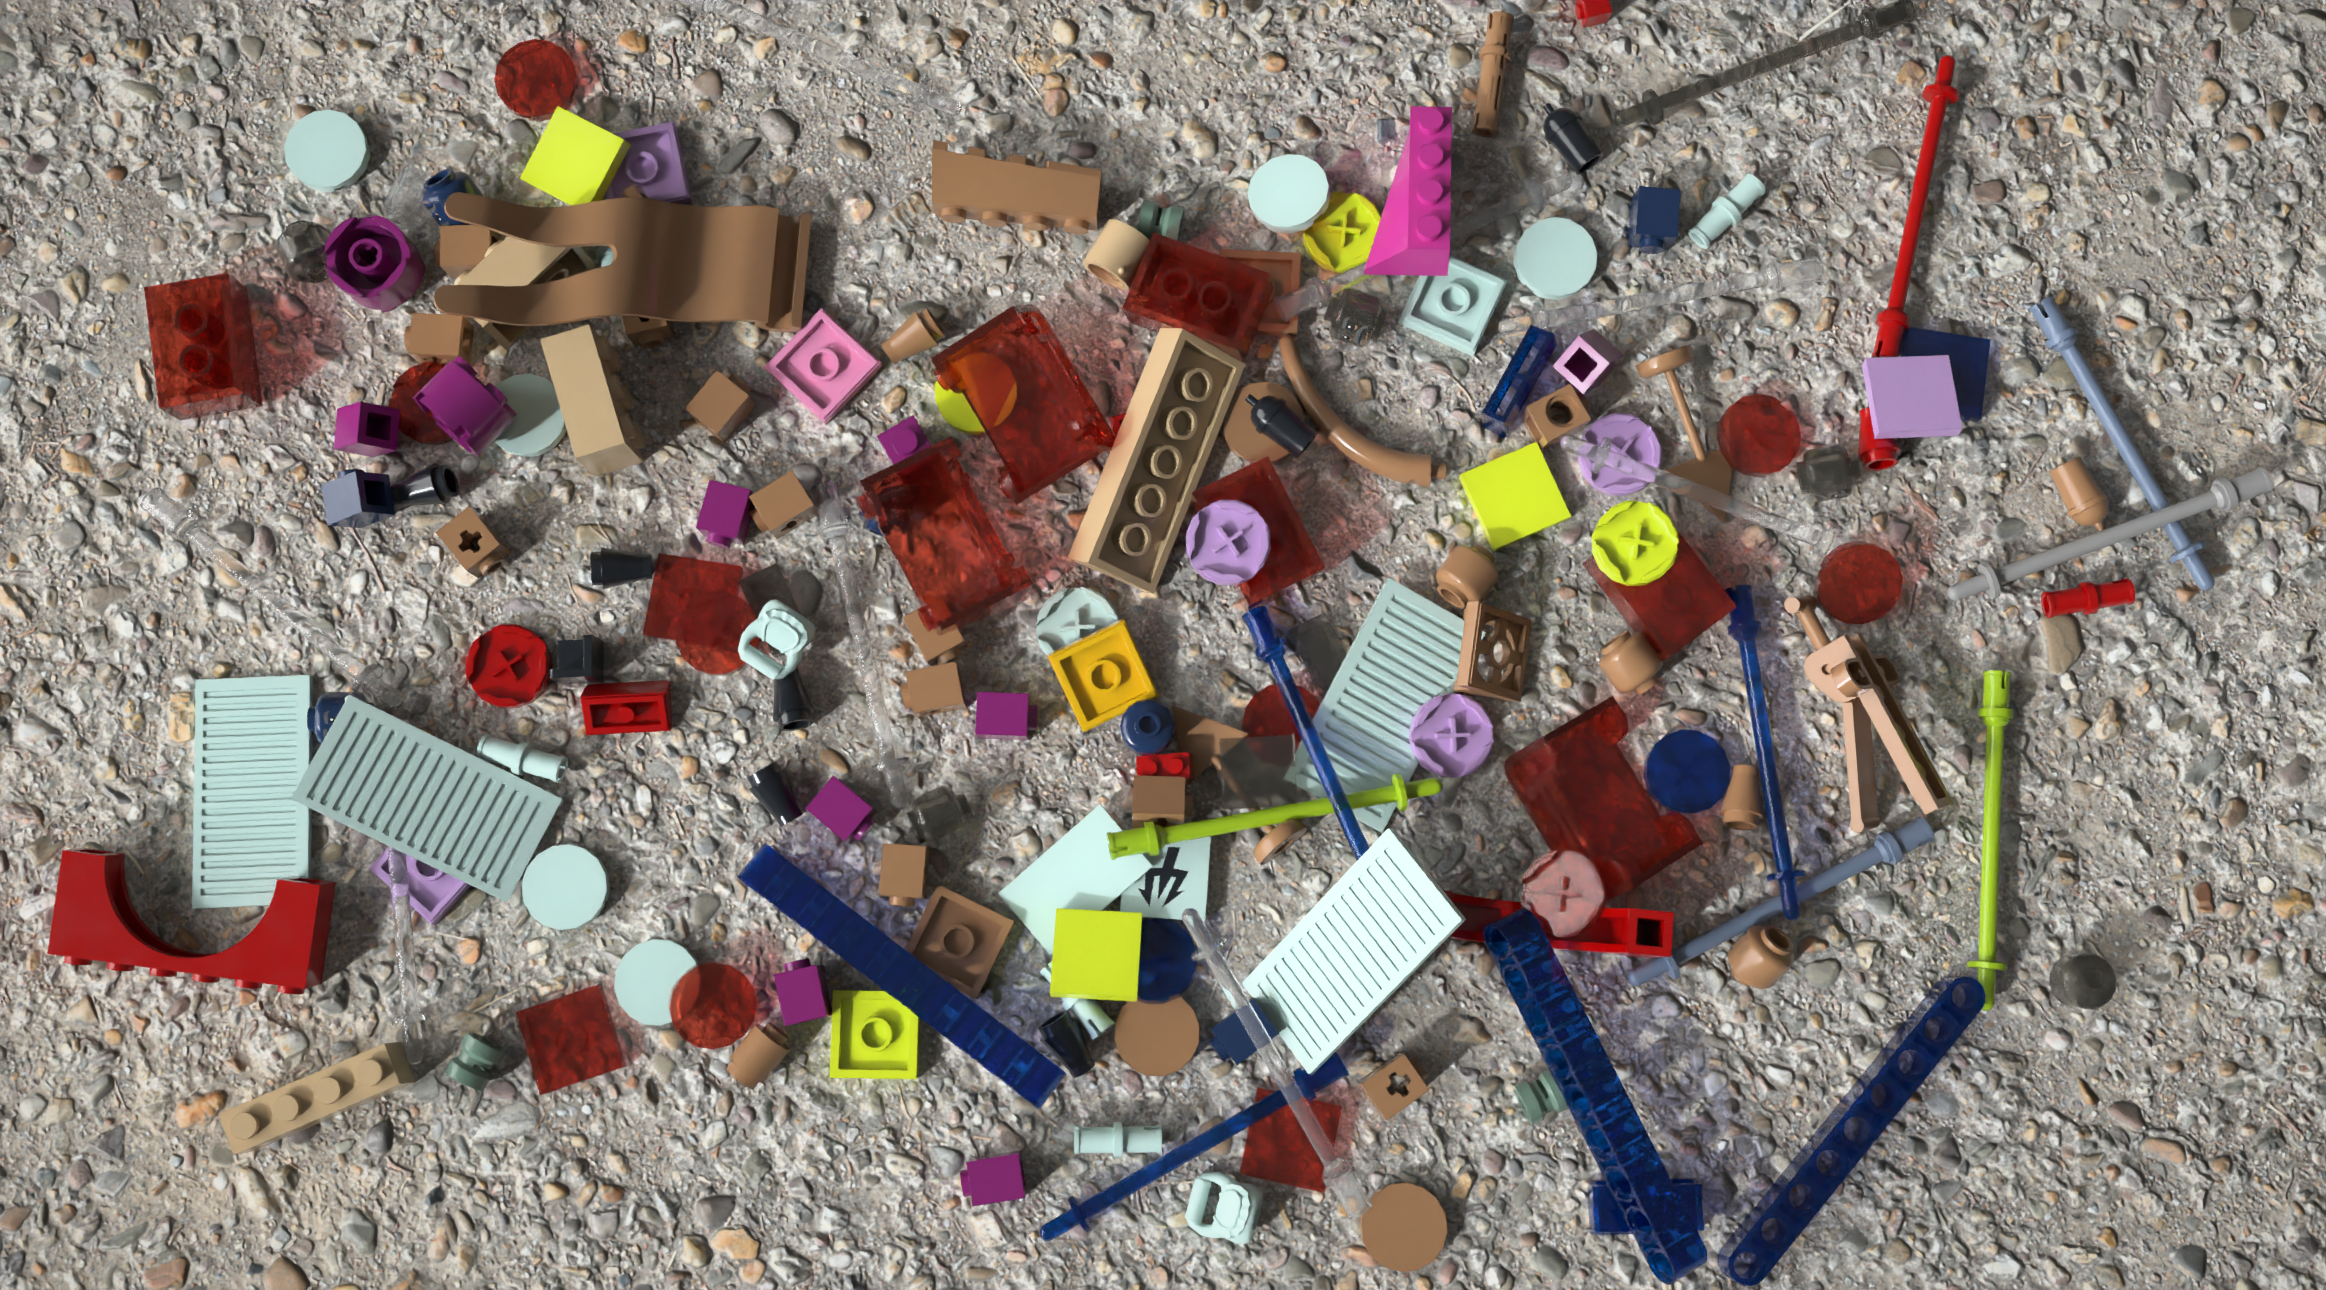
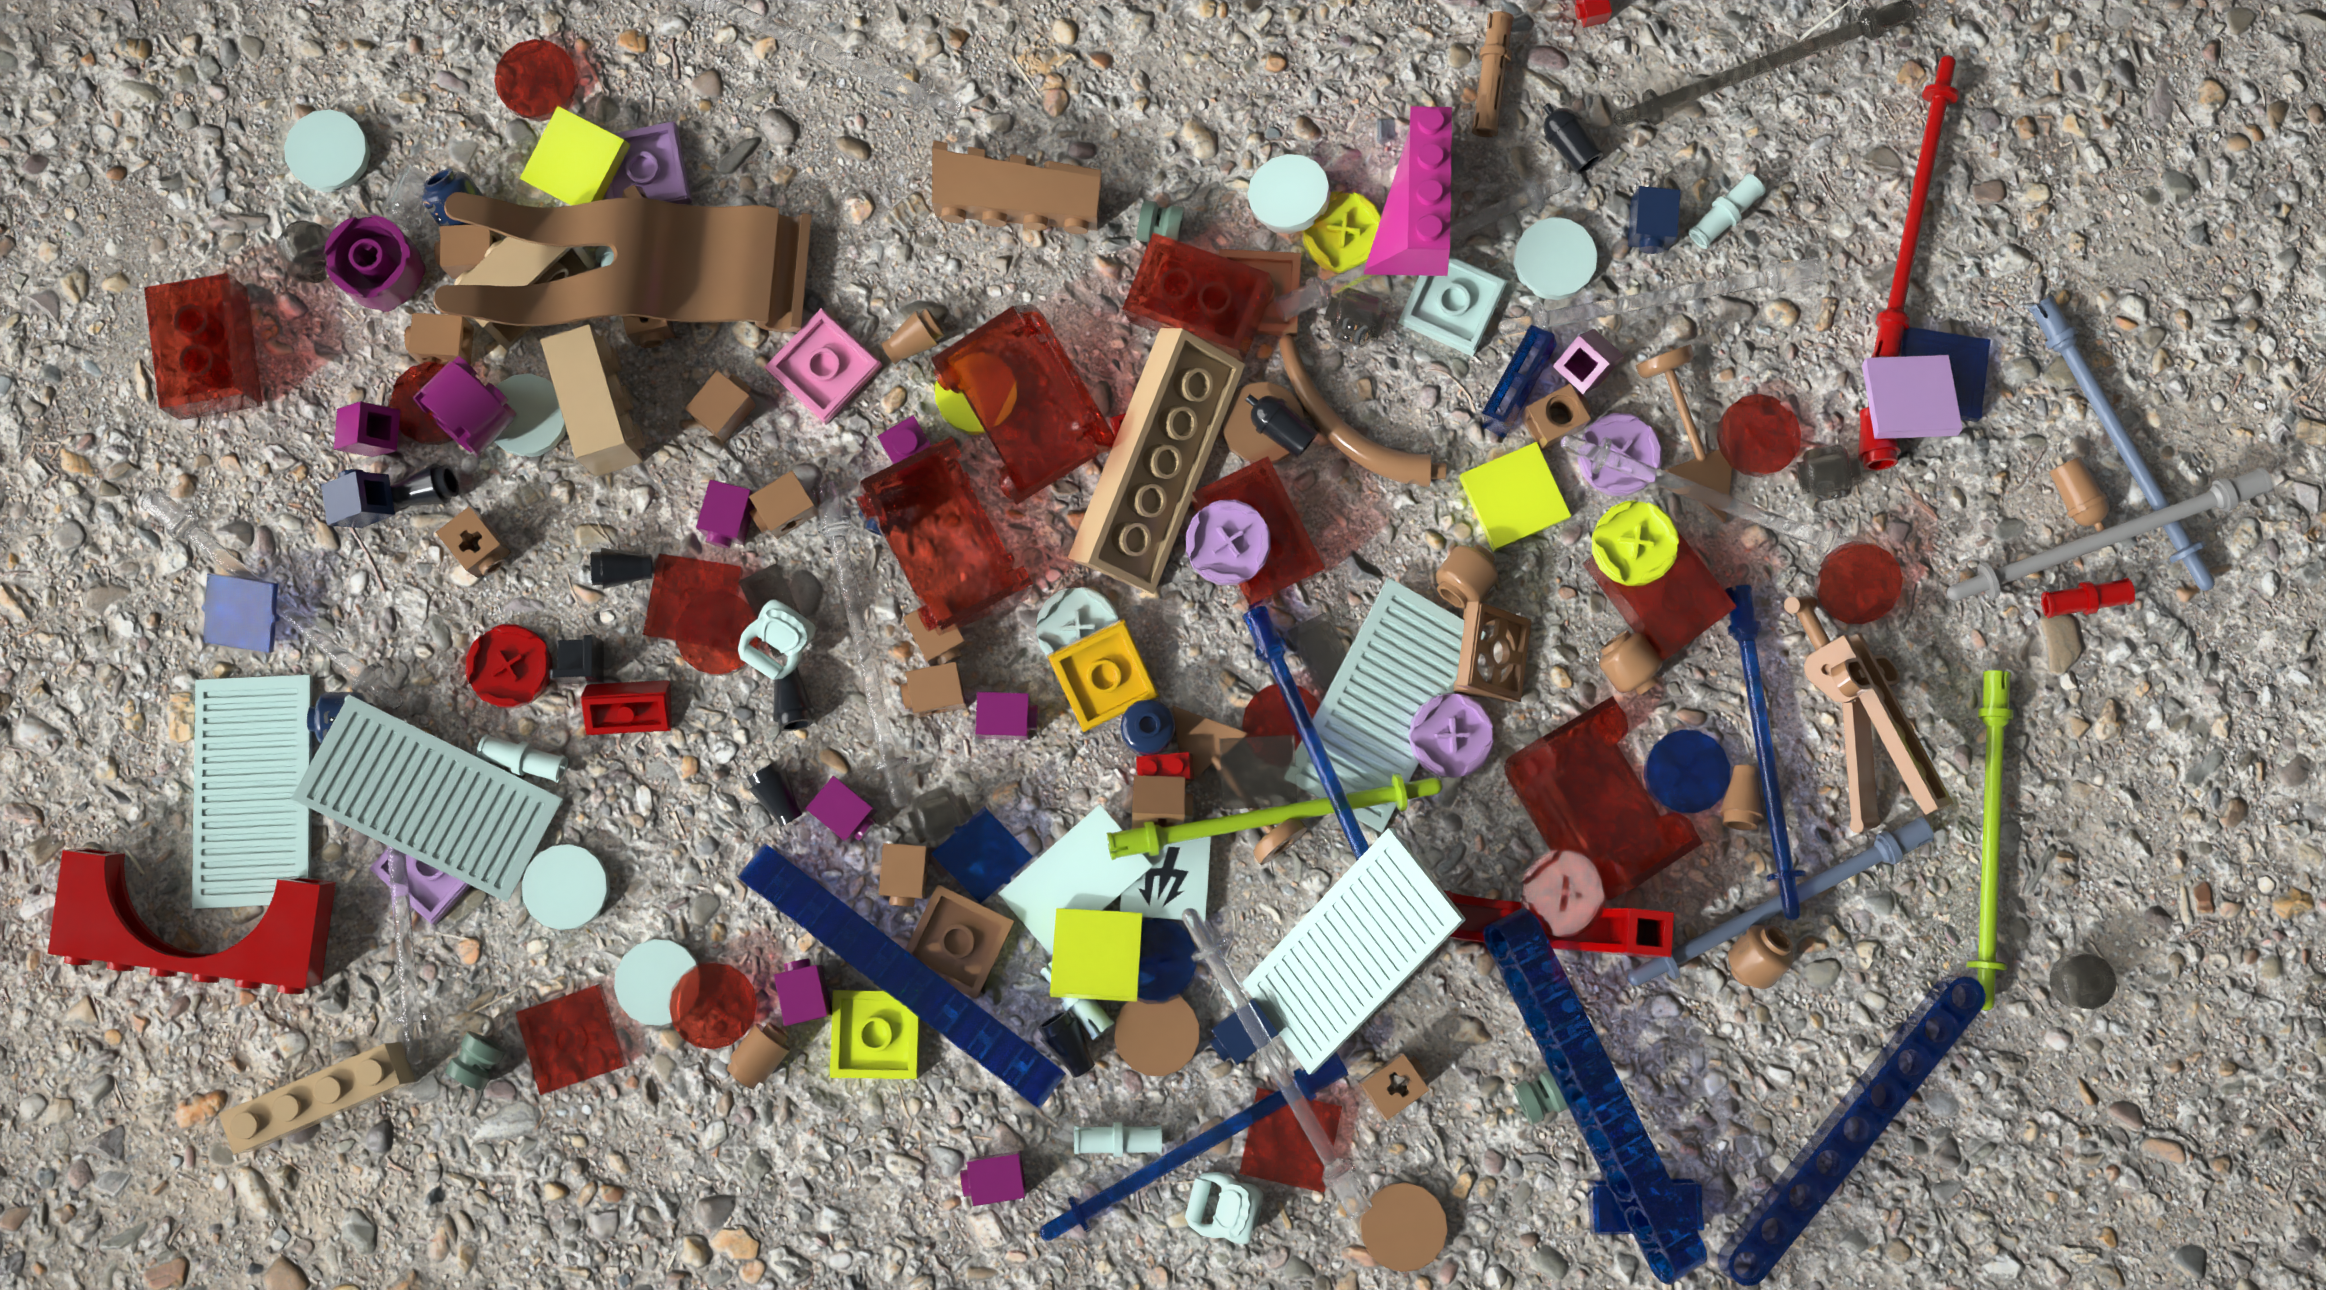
tan piece [1083,219,1154,291] -> none
none -> clear blue piece [201,573,280,653]
none -> clear blue piece [932,806,1033,904]

